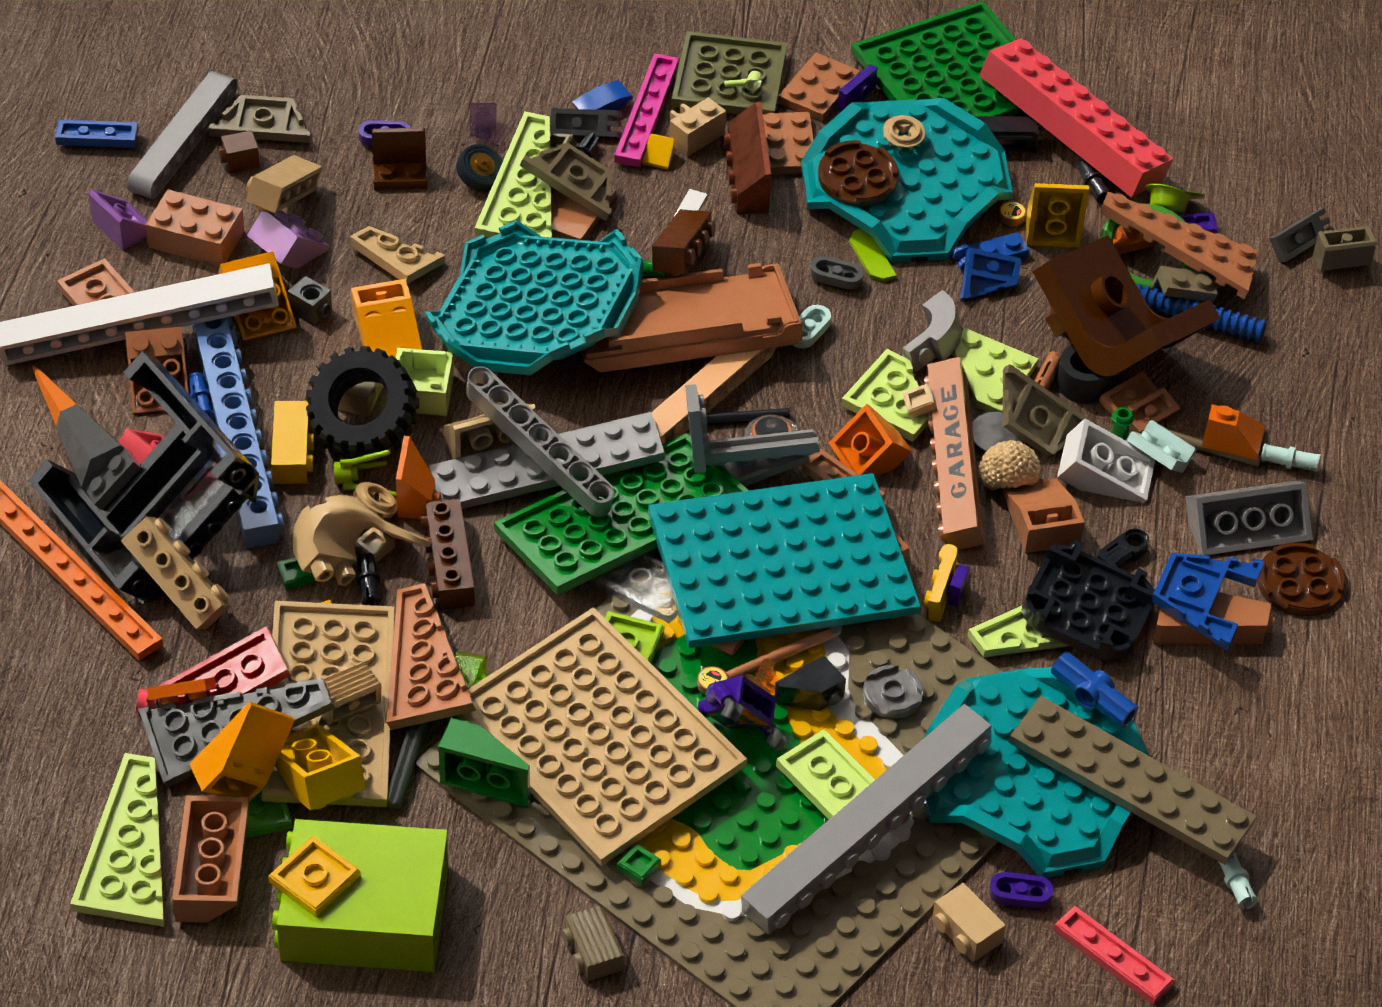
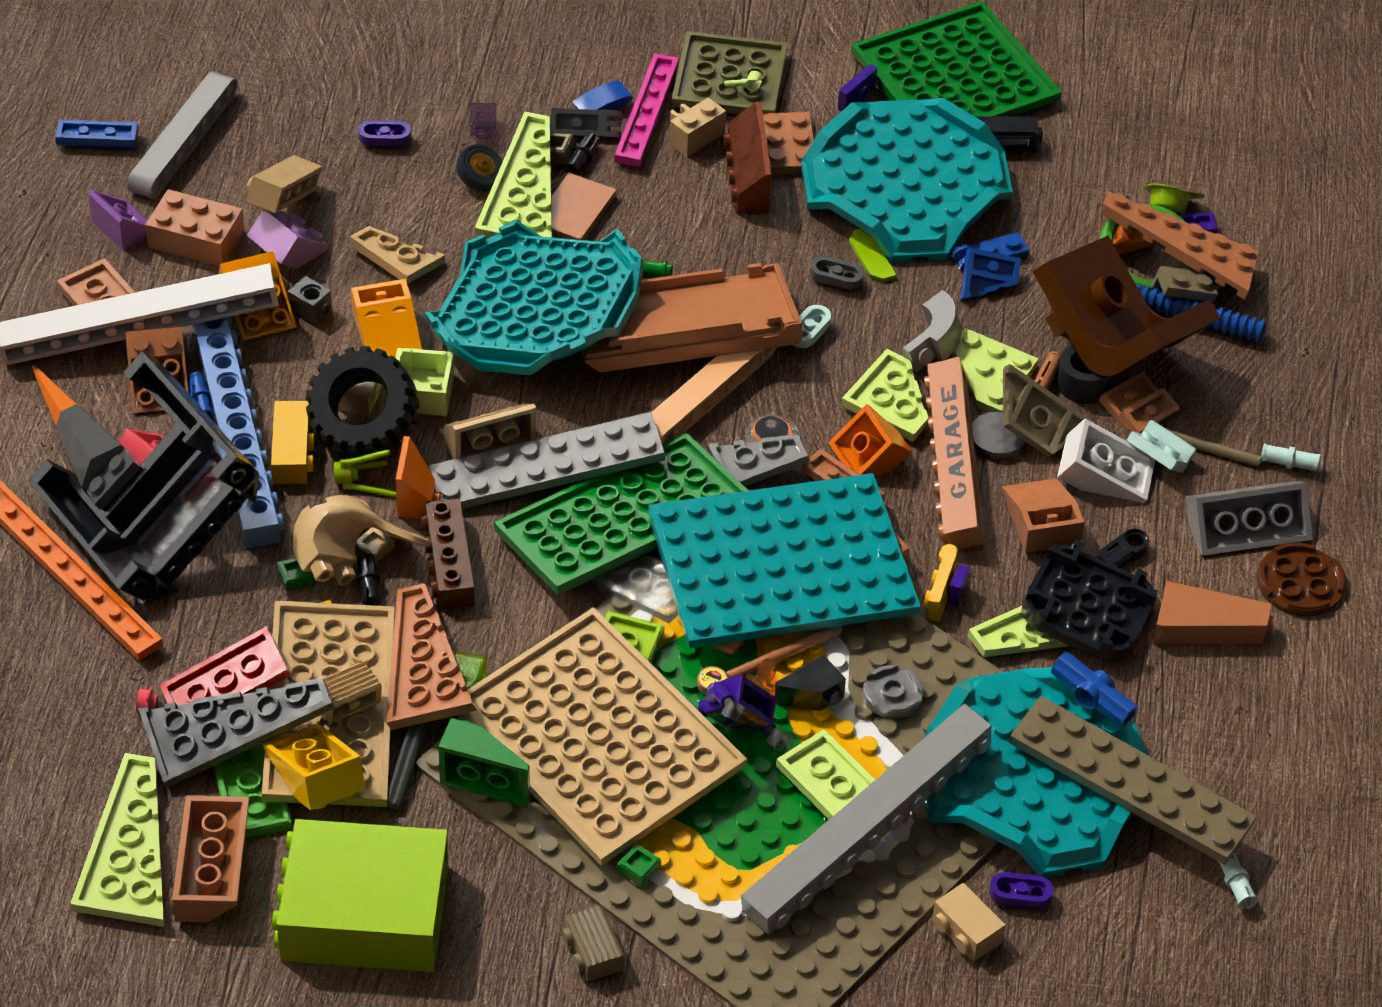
tan brick [121,516,232,630] -> none
orange plate [147,677,217,705] -> none
light orange slope [189,702,295,802] -> none
dark tan wing [209,95,311,143] -> none
reddish brown brick [218,130,260,173] -> none
yellow tile [268,836,361,917] -> none
tan gear [353,482,397,519] -> none
reddish brown bracket [372,128,427,190] -> none
light grey beam [466,366,614,517] -> none
dark tan wing [519,143,612,221] -> none
yellow slope [642,134,675,170] -> none
reddish brown brick [652,209,716,276] -> none
white sticker [674,189,707,217] -> none
light grey bracket [685,384,820,473] -> none
black bar [706,408,790,425] -> none
nougat plate [778,52,861,122] -> none
reddish brown tile [818,140,898,206] -> none
tan gear [883,115,925,151] -> none
tan tile [902,383,937,419] -> none
coral brick [979,38,1174,197] -> none
tan hair [979,440,1041,491] -> none
tile [999,201,1026,226] -> none
yellow slope [1025,183,1089,248] -> none
coral tile [1054,906,1175,1005] -> none
black axle [1076,159,1111,204] -> none
green pin [1111,407,1134,441] -> none
blue wing [1152,553,1265,650] -> none
orange slope [1202,404,1265,460] -> none
dark grey hinge [1269,207,1334,263] -> none
dark tan brick [1313,225,1377,271] -> none

